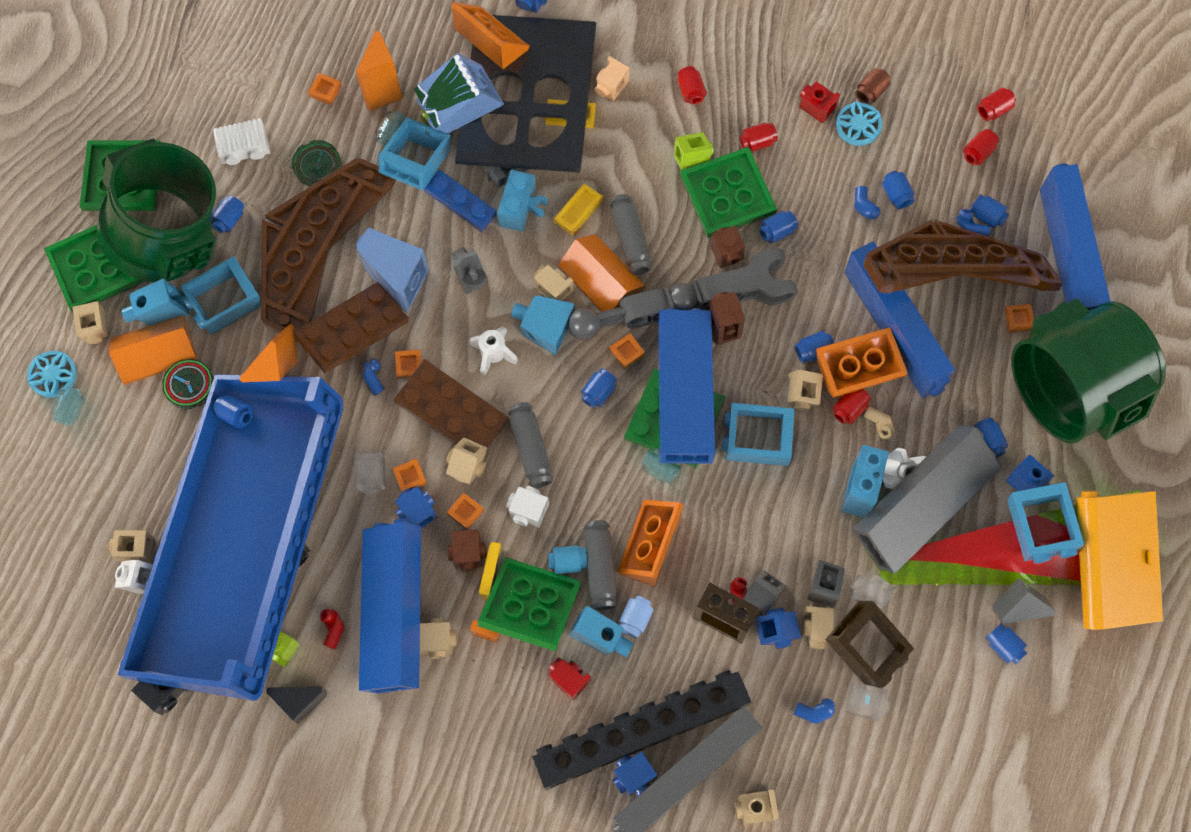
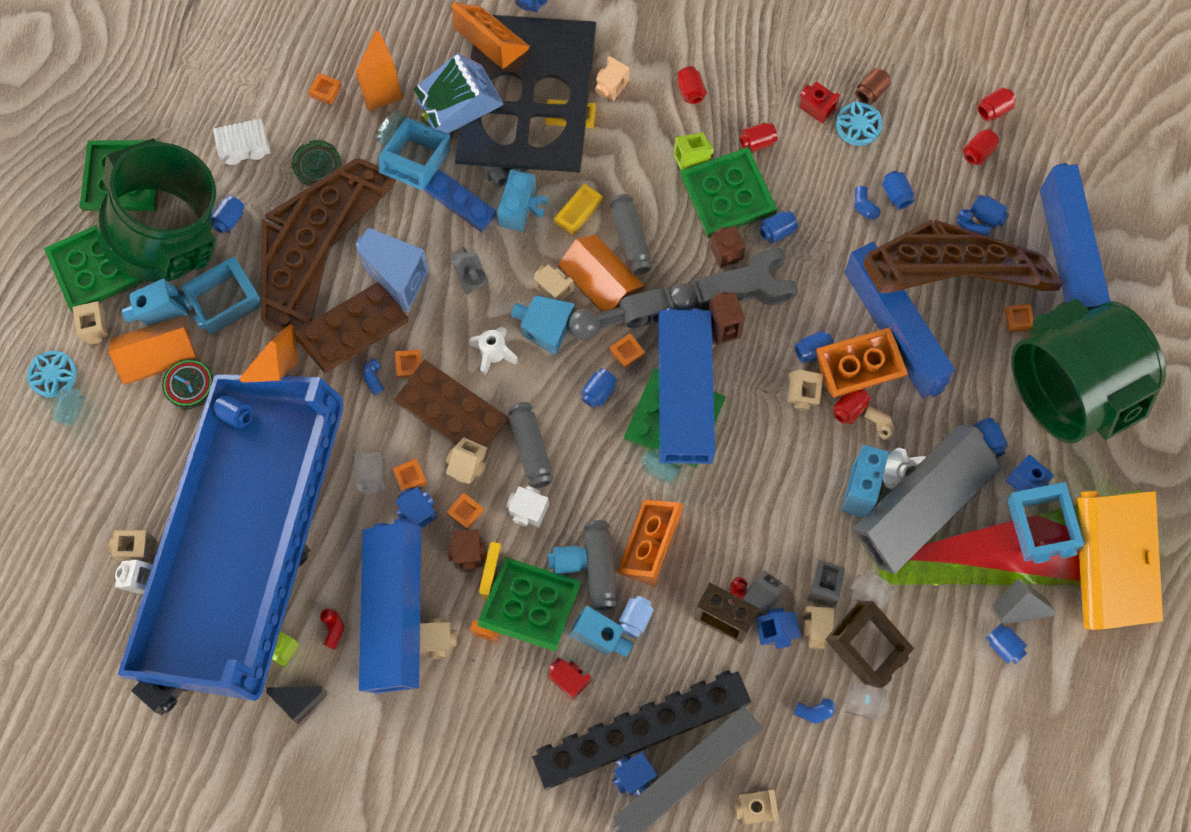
dark azure window [722,403,795,466] -> none

